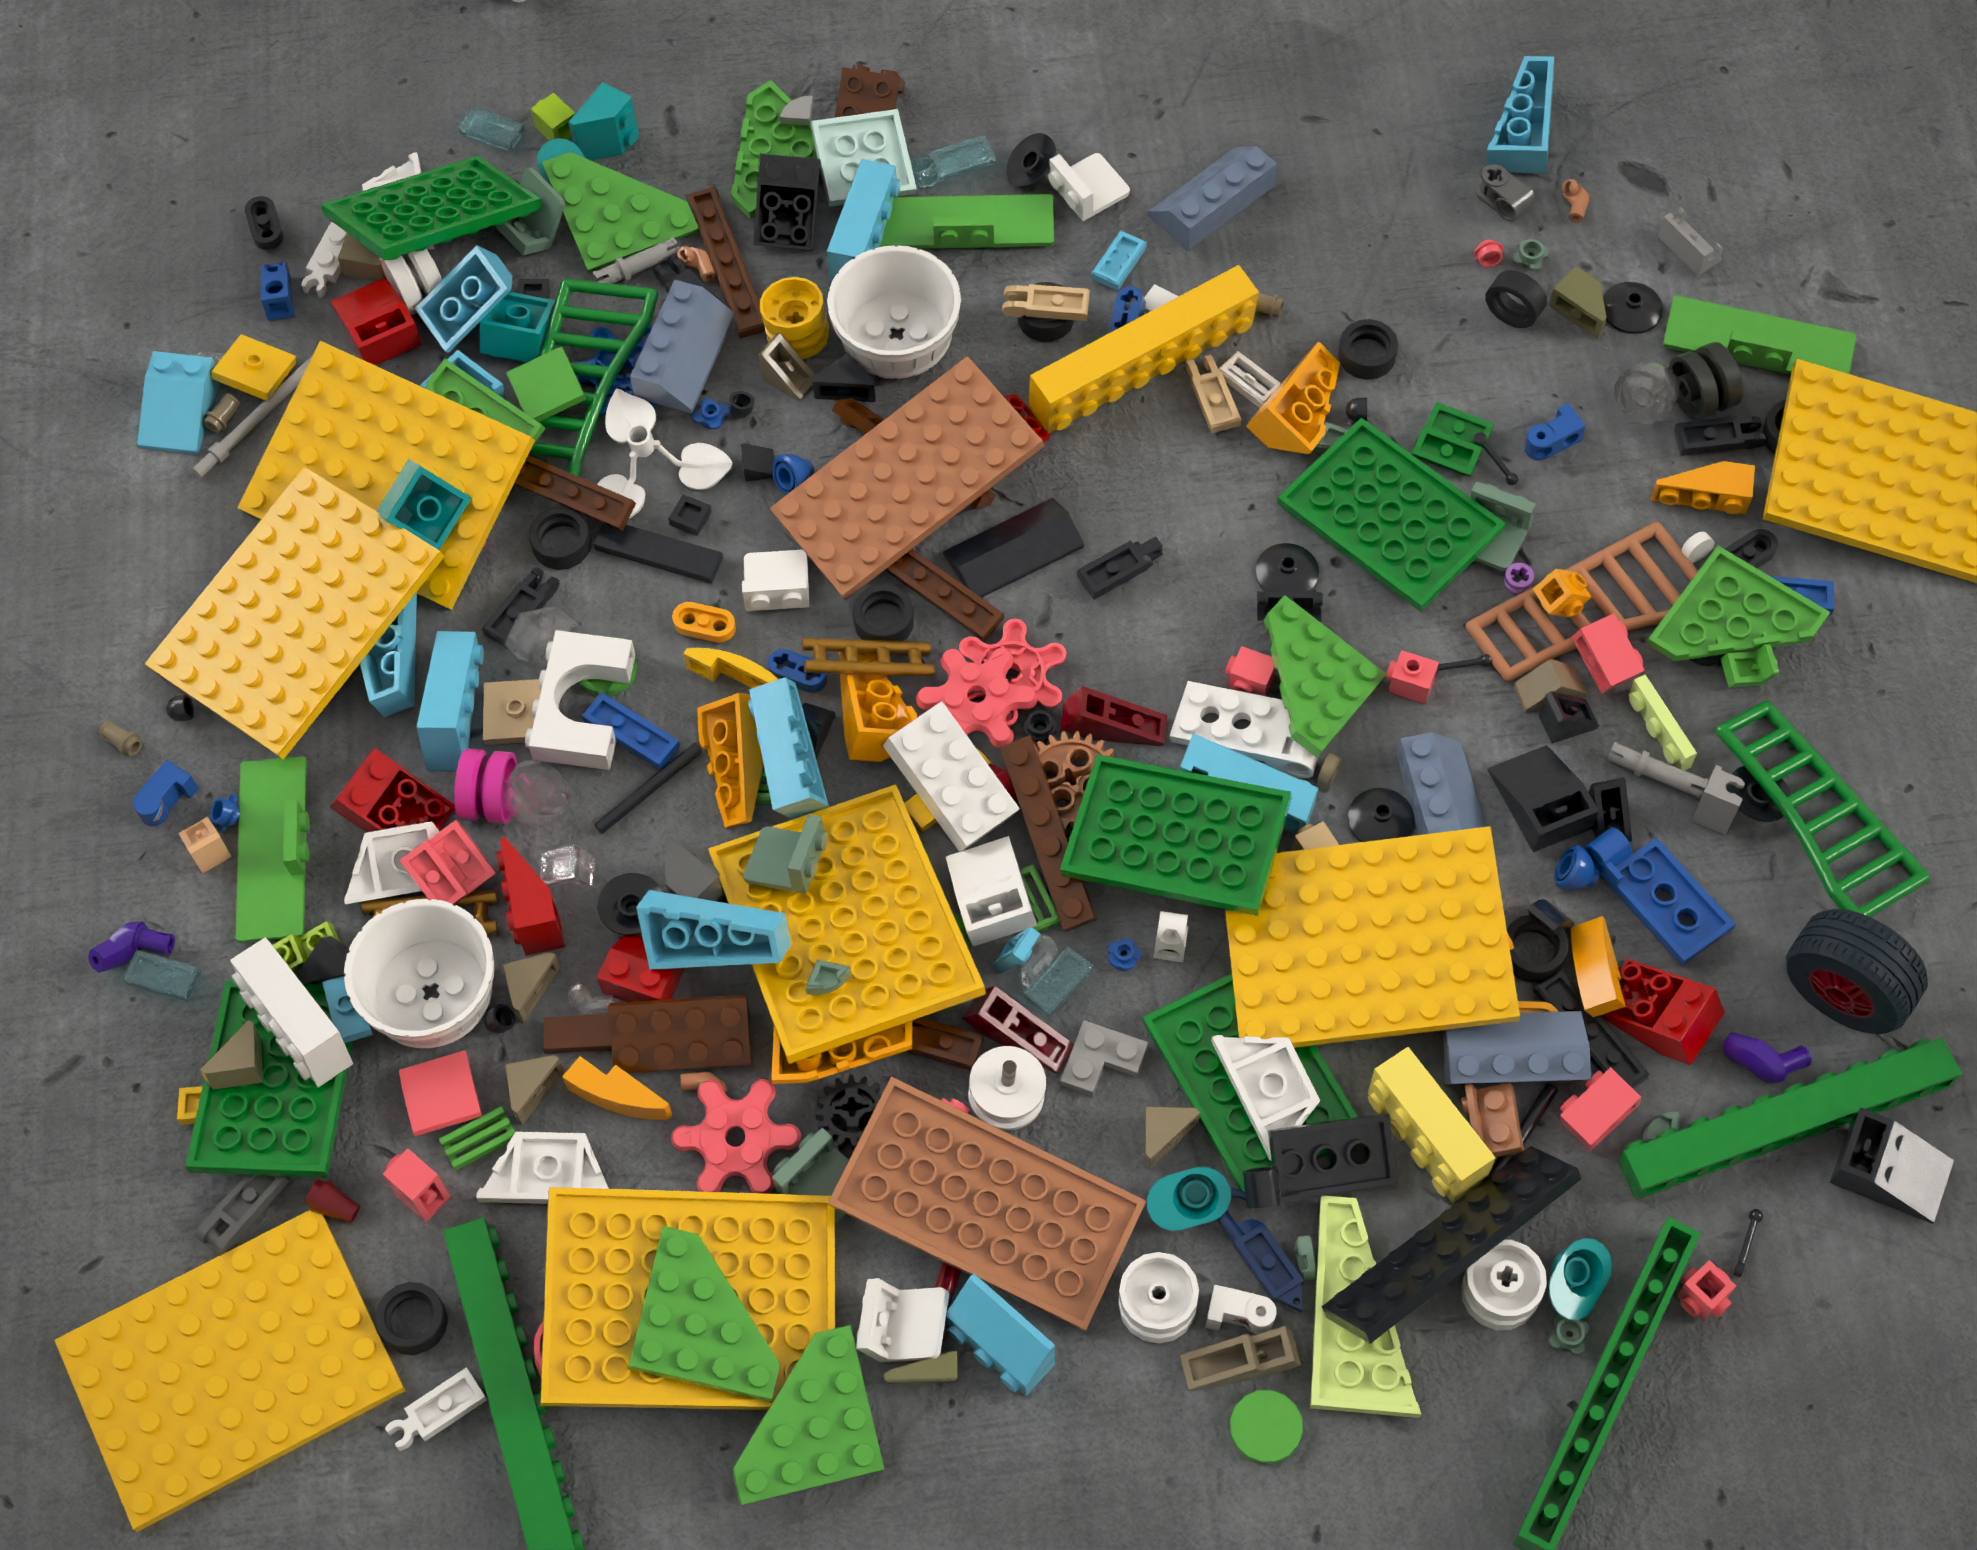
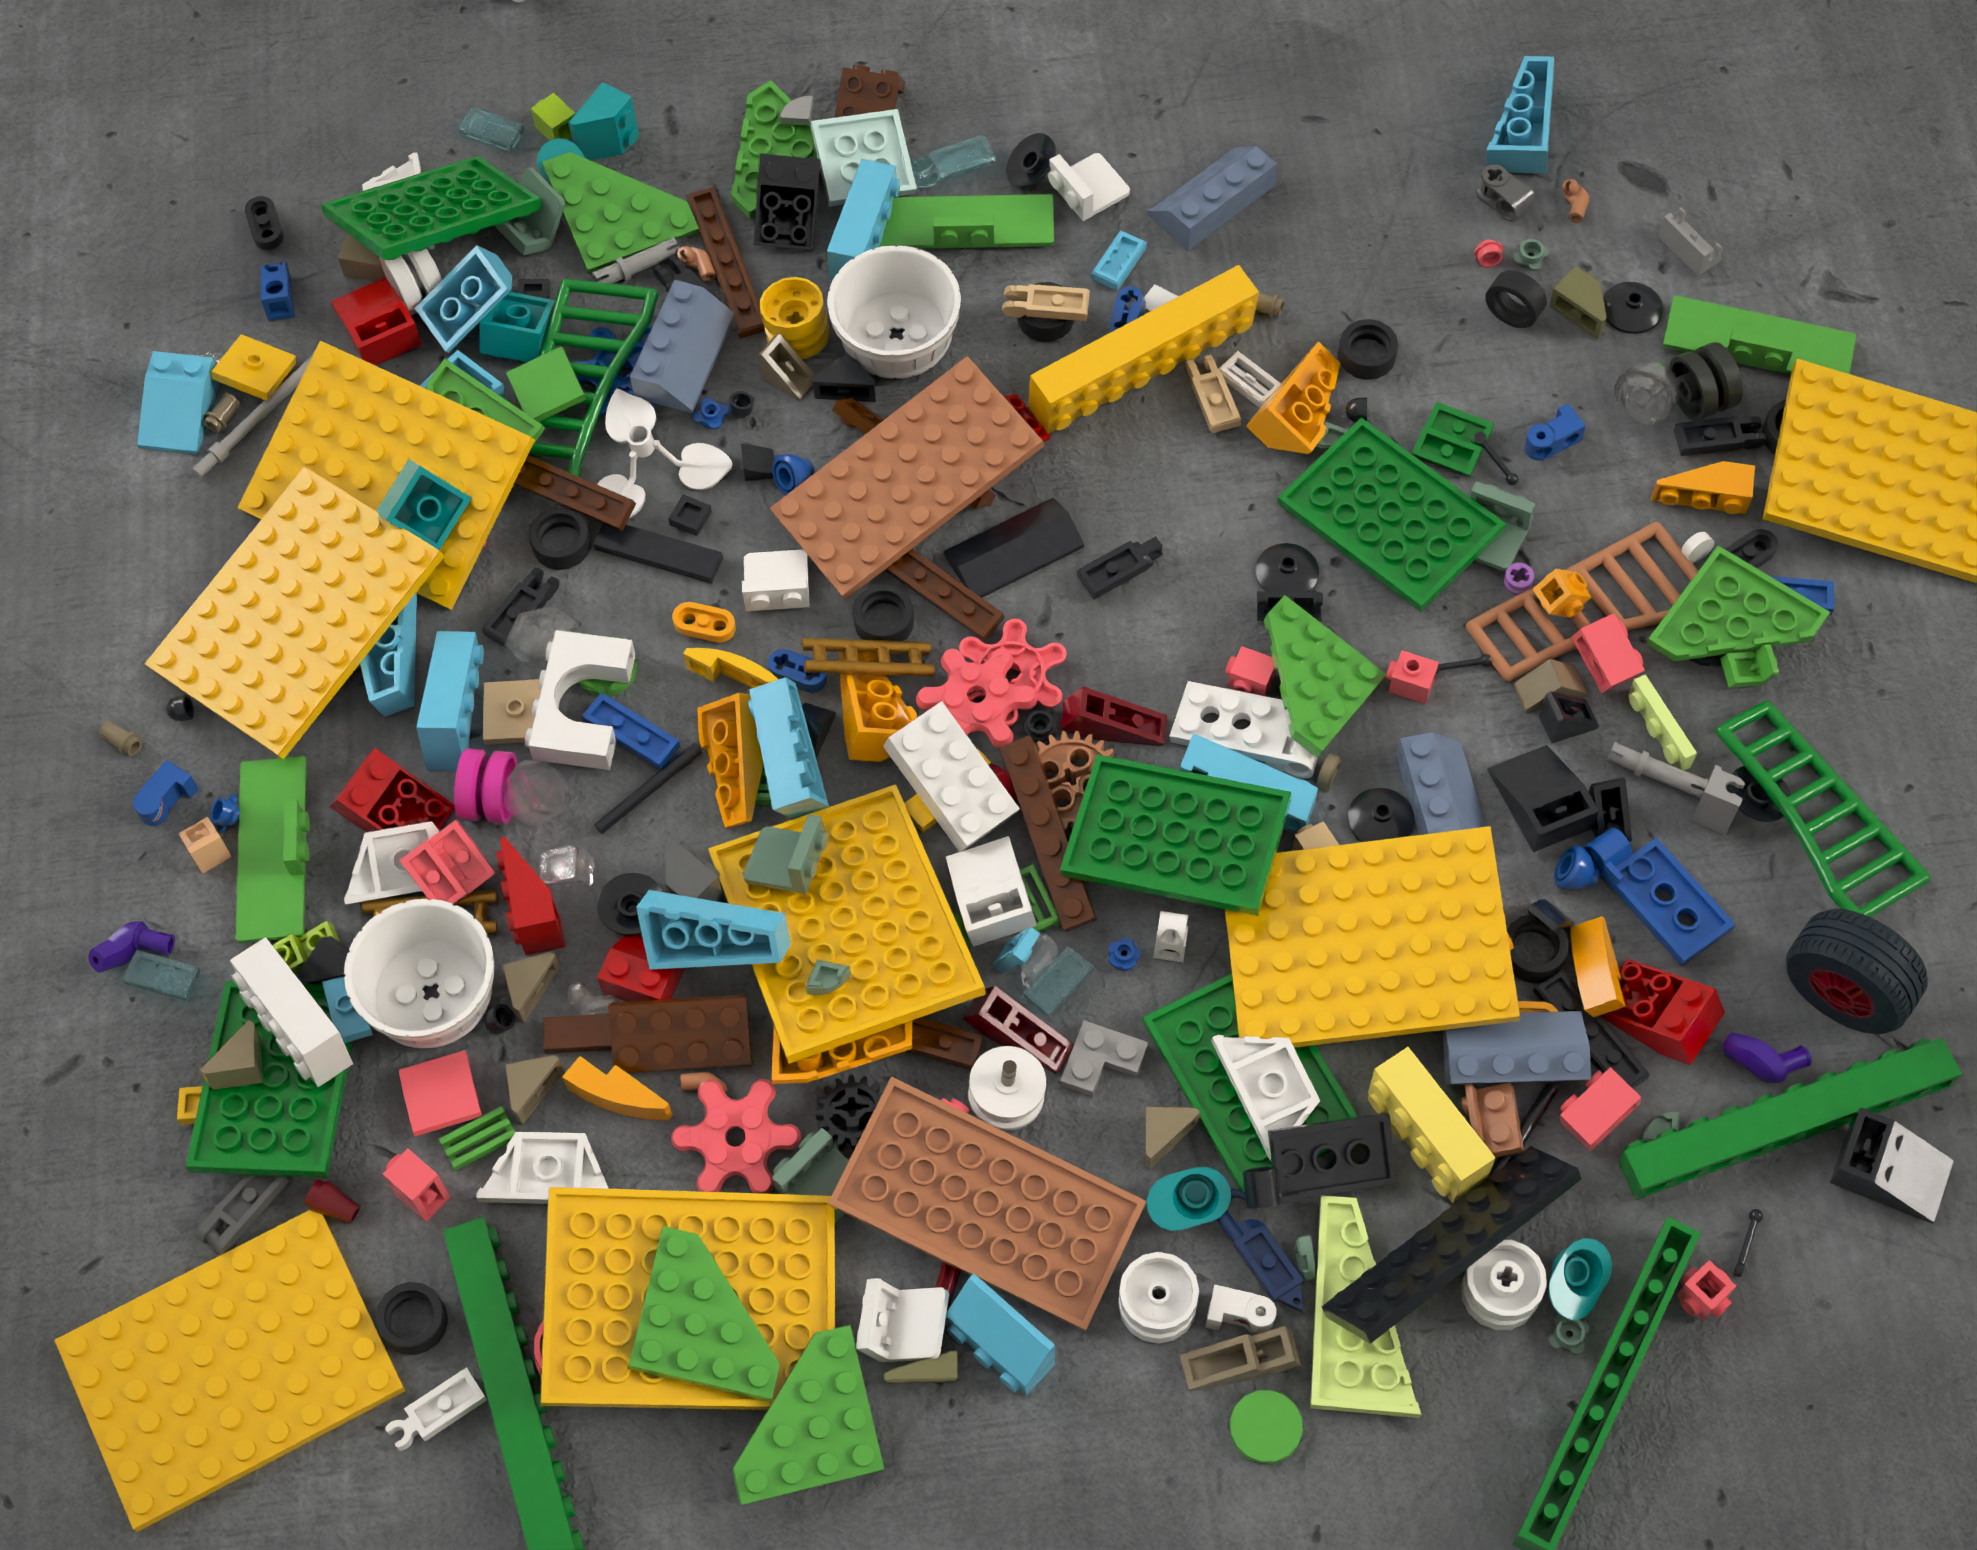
white plate [301,222,347,298] -> none

